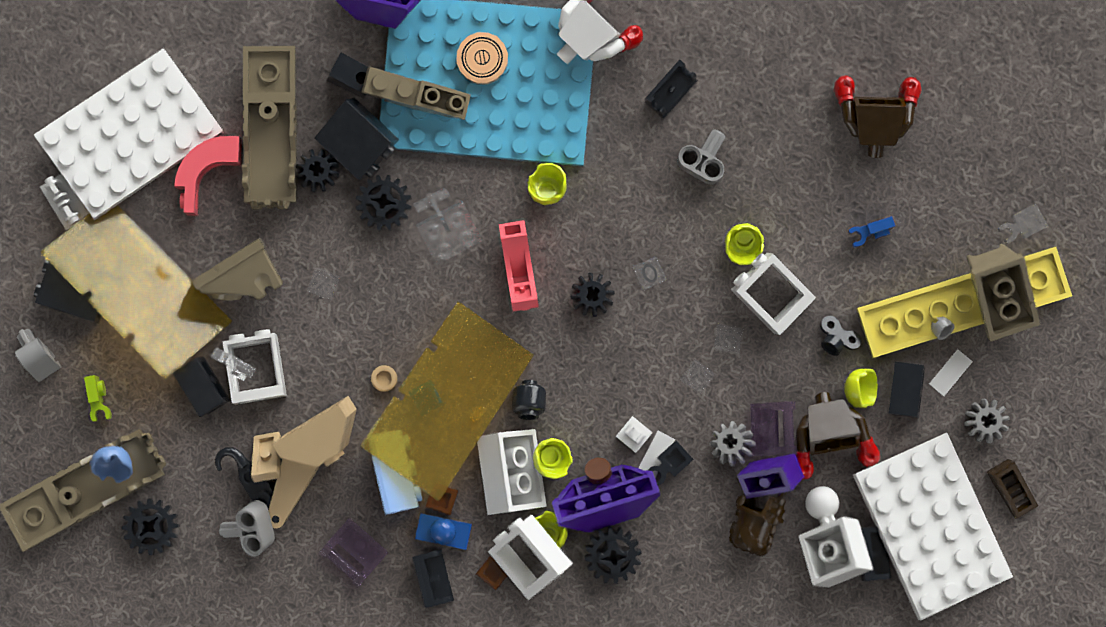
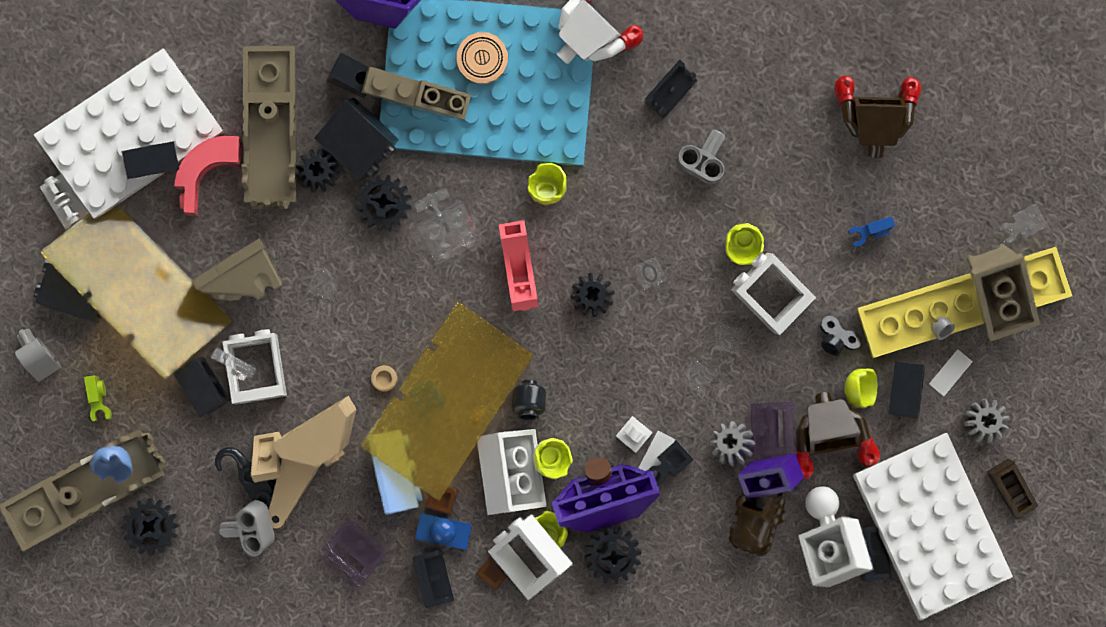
none -> black hinge [122,141,180,179]

